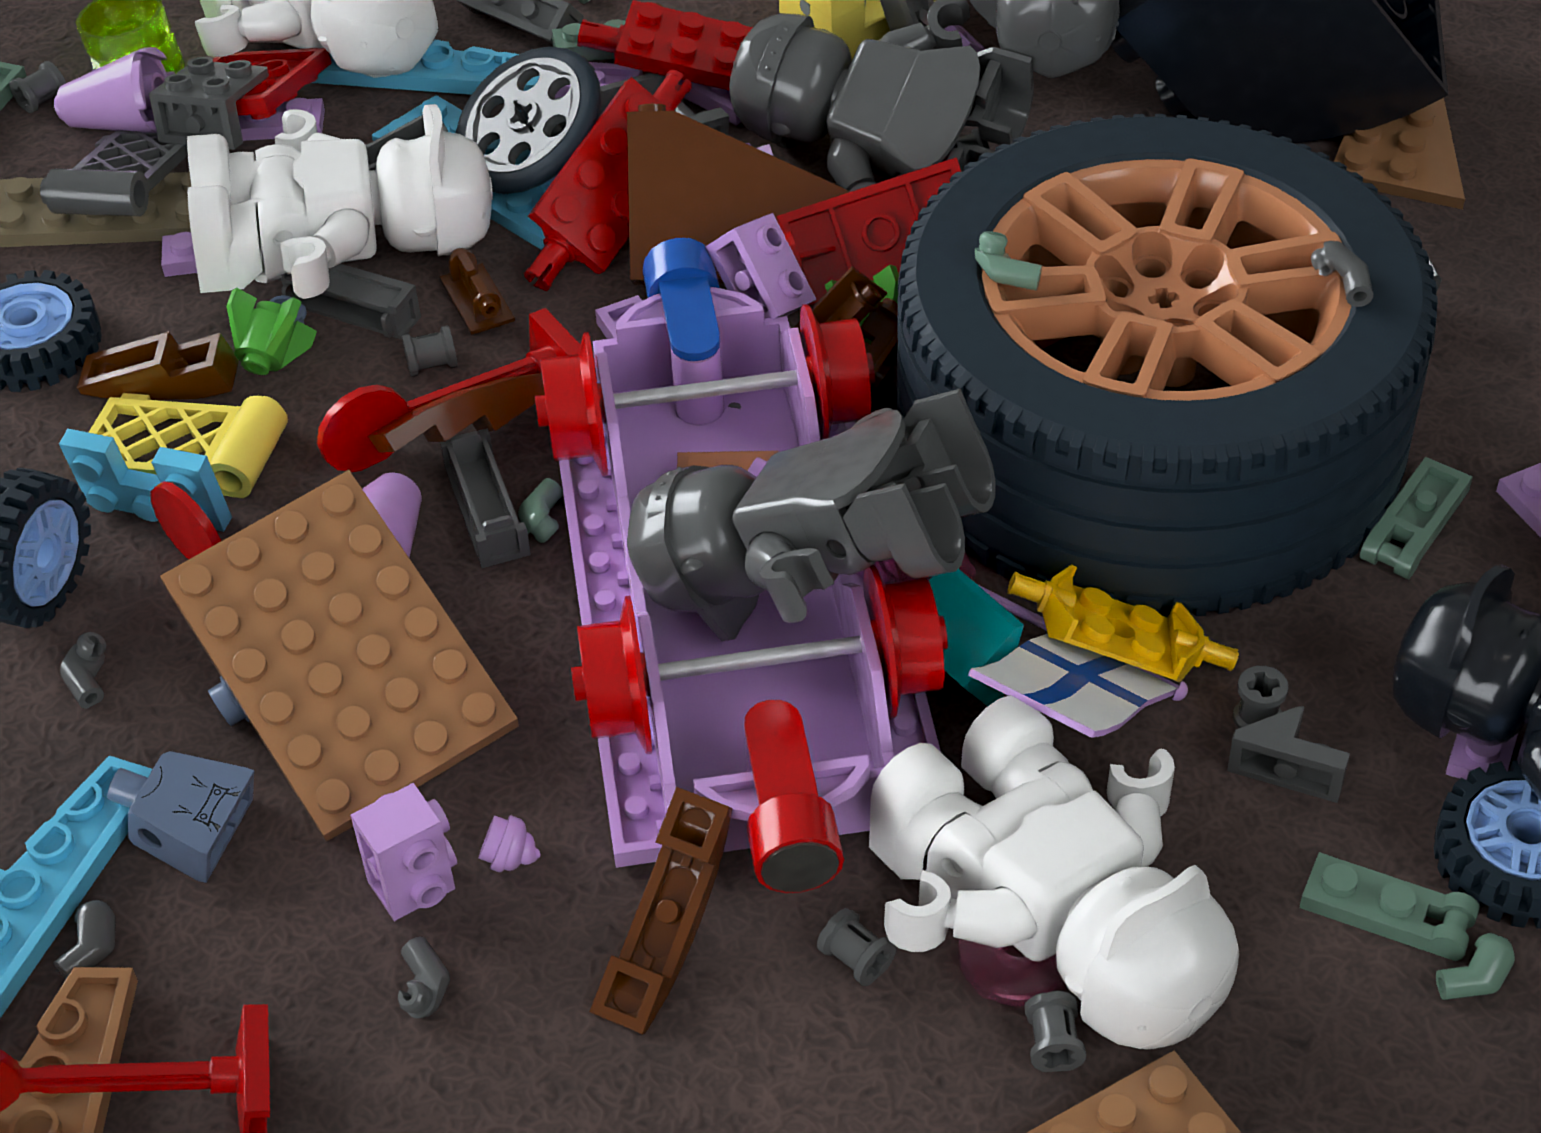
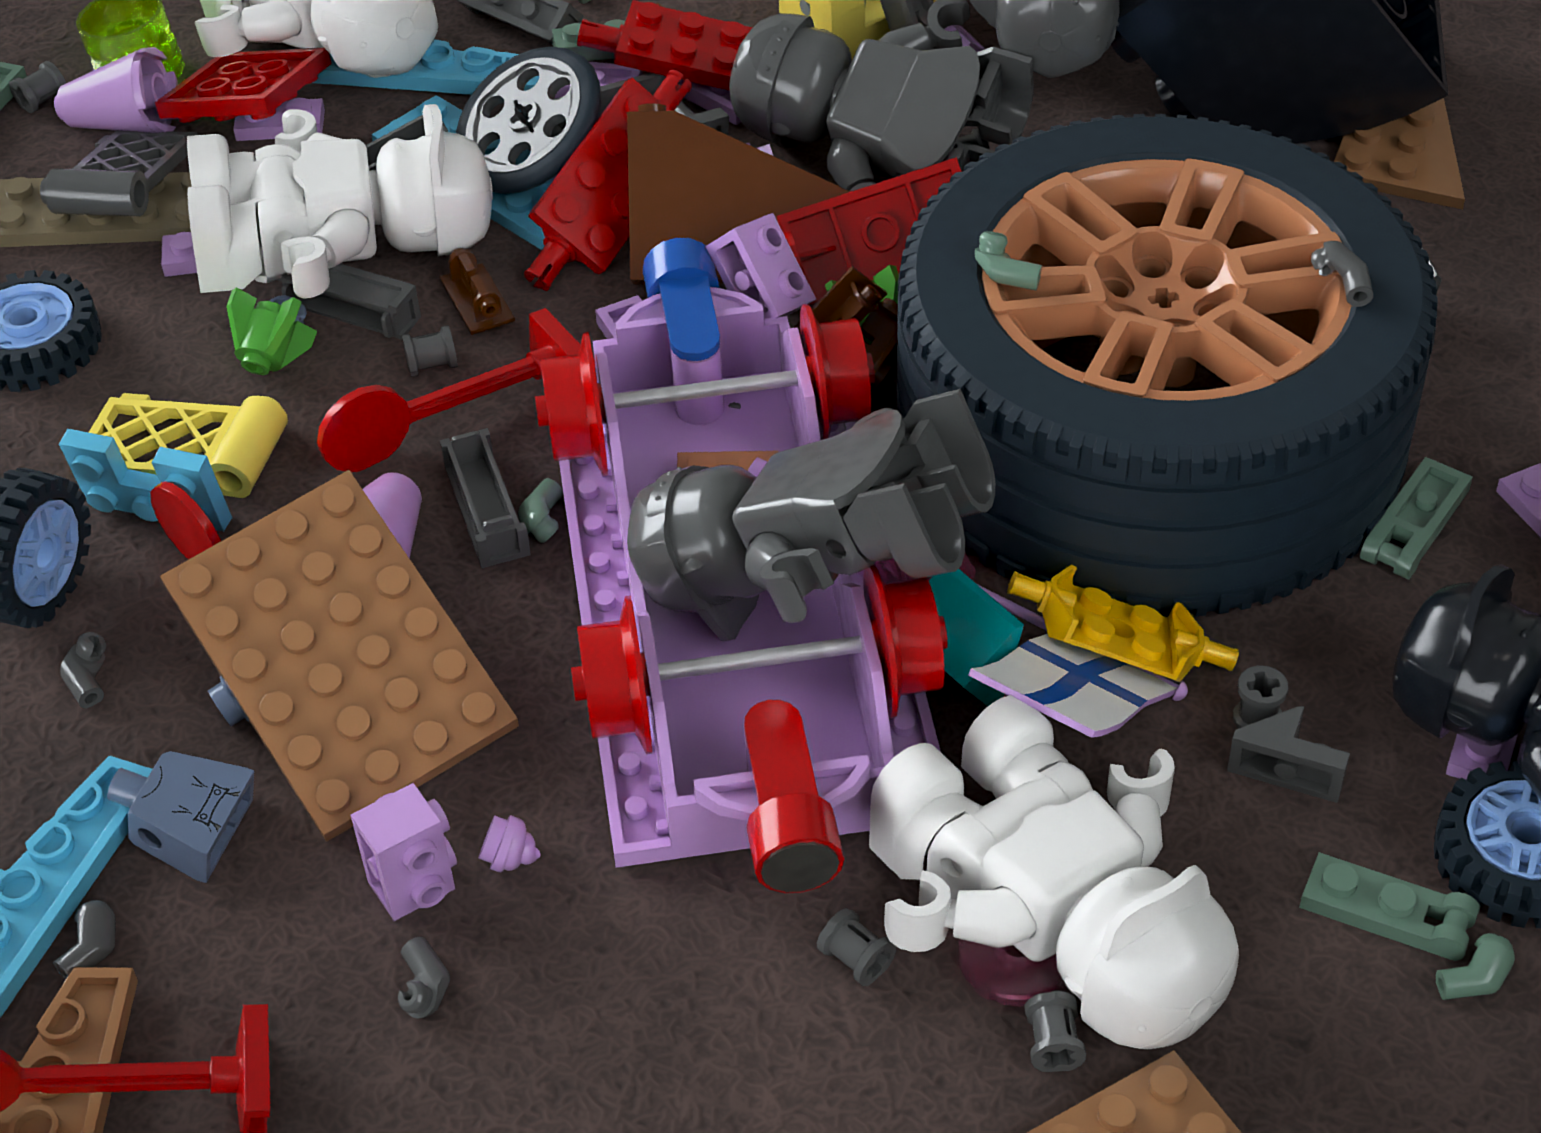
reddish brown slope [77,331,239,400] -> none
dark grey bracket [149,57,269,150] -> none
reddish brown slope [368,373,545,452] -> none
reddish brown slope [589,787,733,1034] -> none

